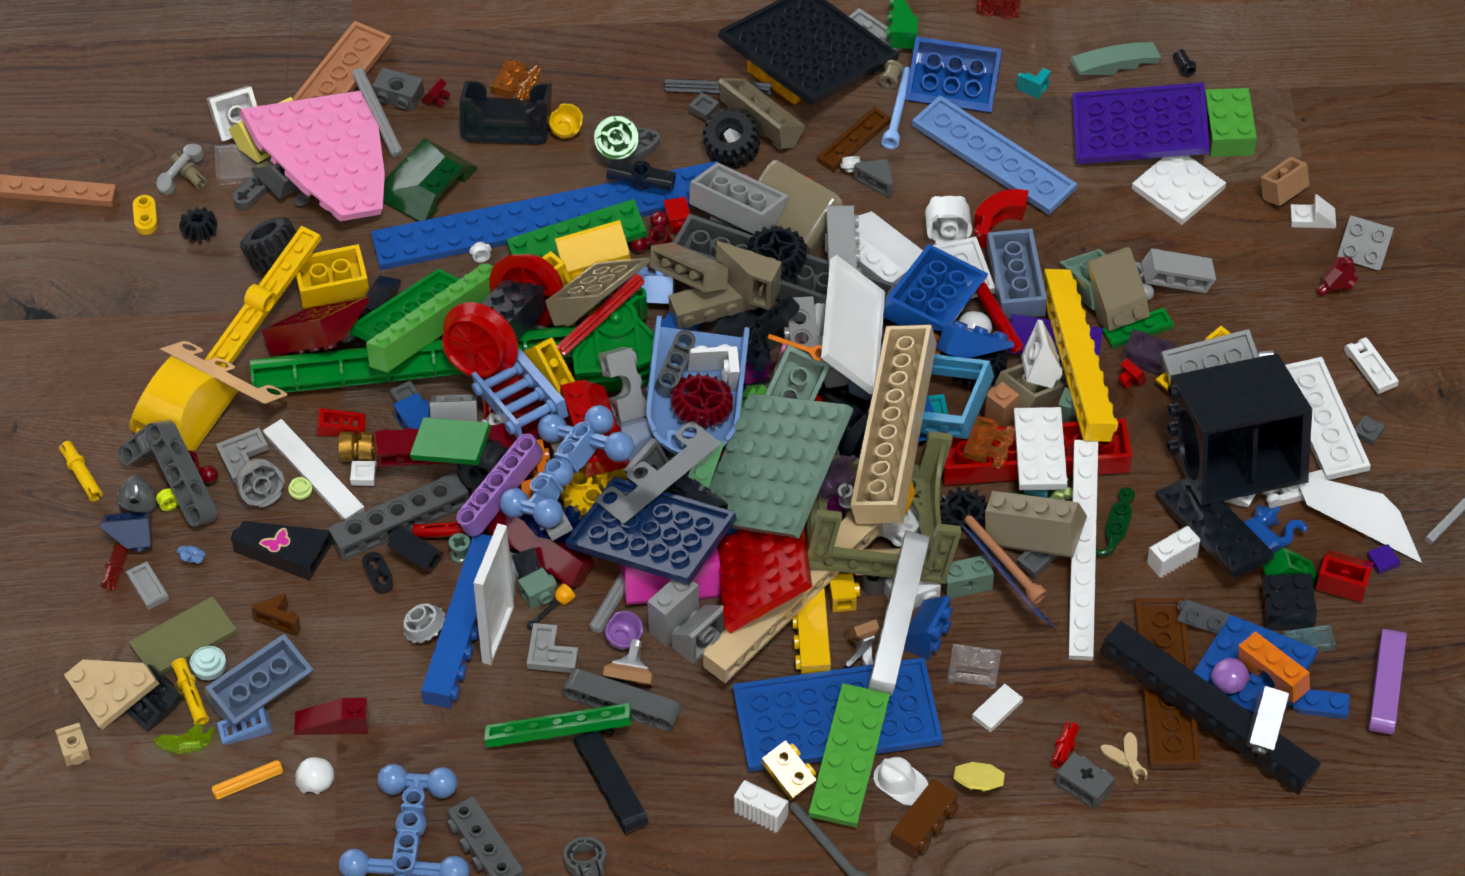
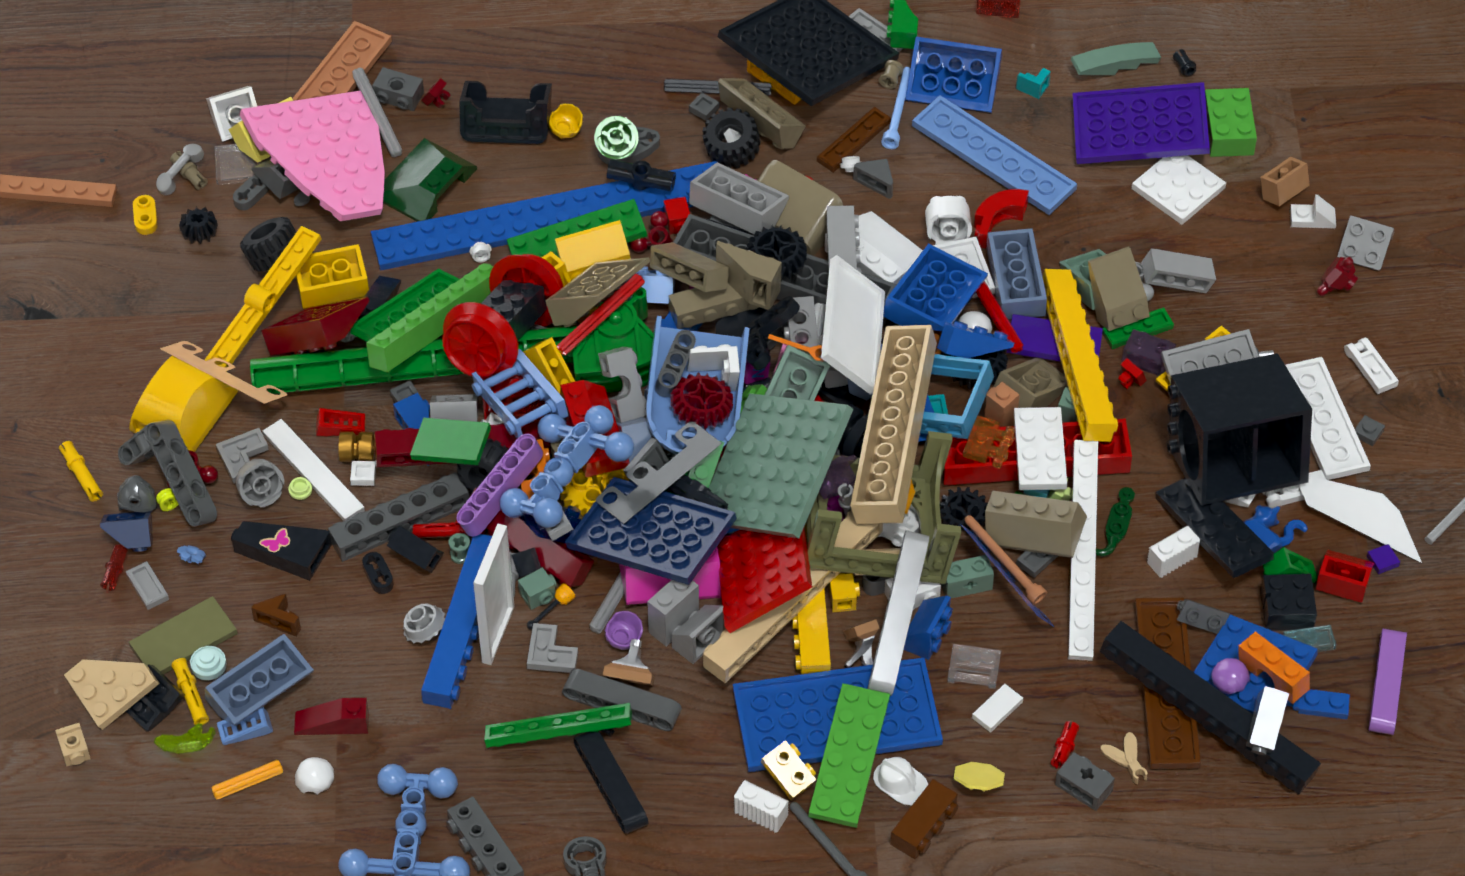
clear orange plate [490,58,541,100] -> none
white slope [1021,319,1062,388] -> none

